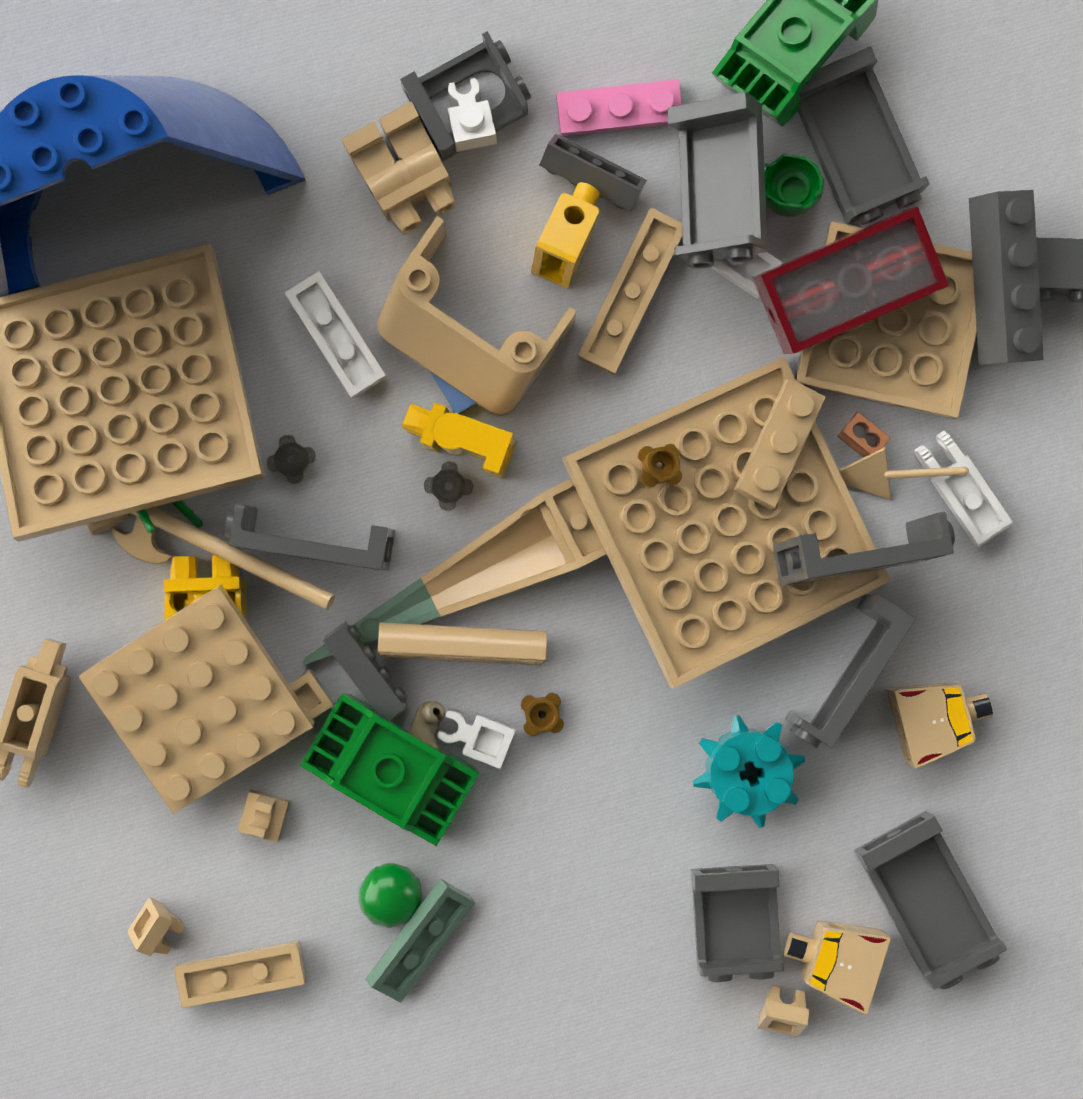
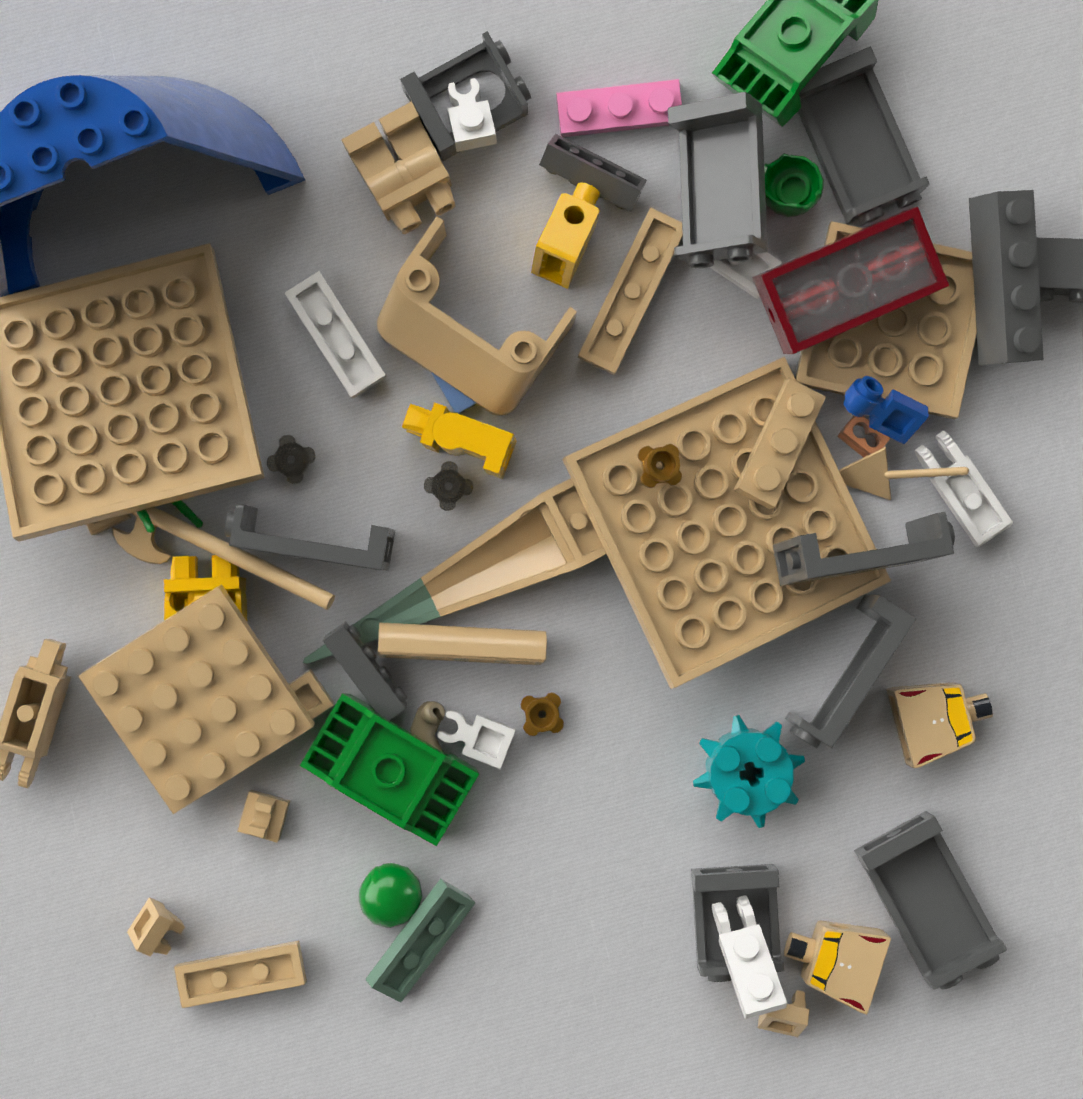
none -> white hinge [712,895,787,1019]
none -> blue plate [843,376,929,444]

